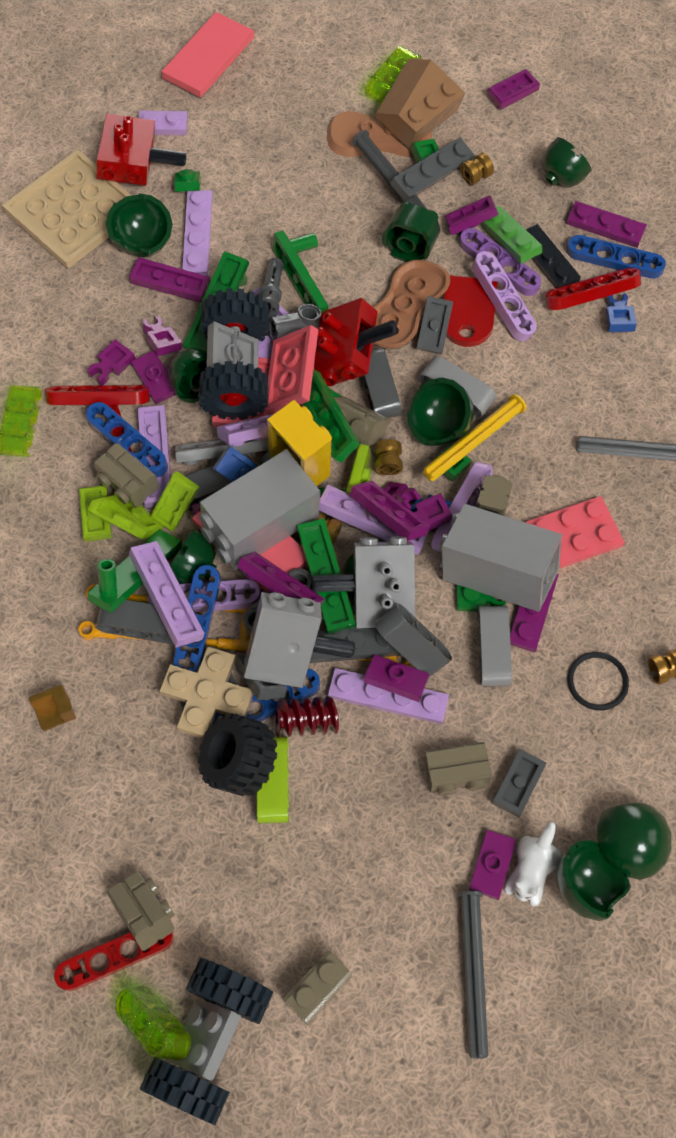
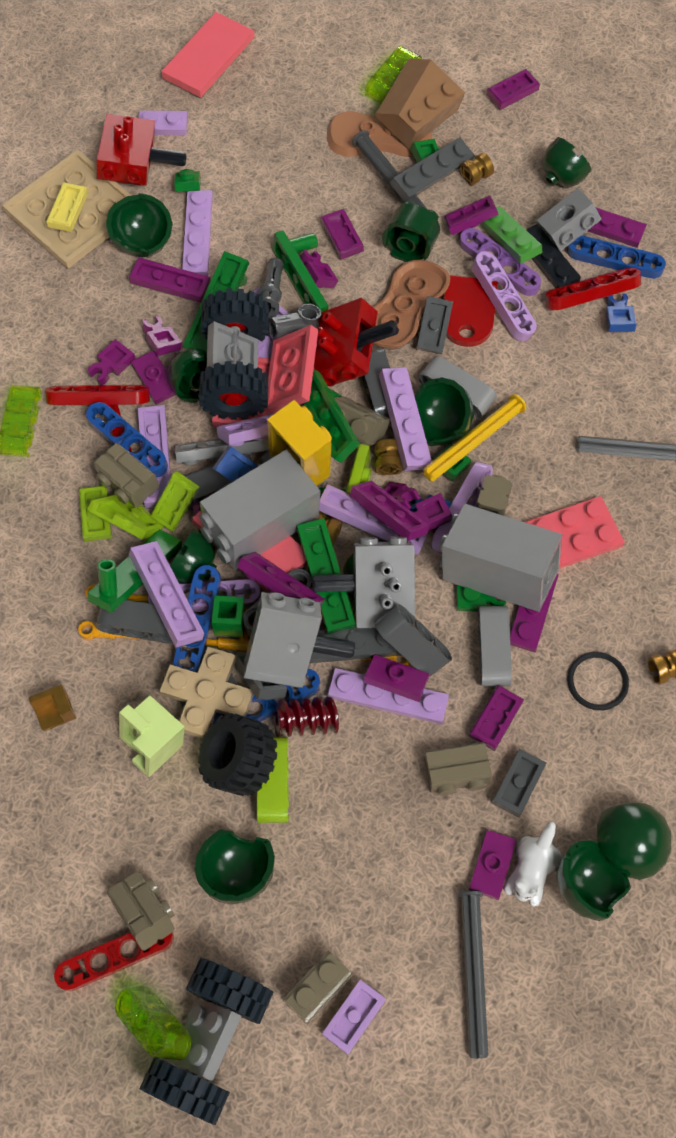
none -> light yellow plate [46,182,88,232]
none -> yellowish green plate [119,696,185,777]
none -> dark green cylinder [194,829,275,905]
none -> green brick [212,595,246,637]
none -> magenta plate [300,250,338,288]
none -> magenta plate [321,209,364,260]
none -> lavender plate [322,979,386,1055]
none -> lavender plate [379,367,432,471]
none -> magenta plate [469,685,524,751]
none -> light grey brick [537,188,602,252]

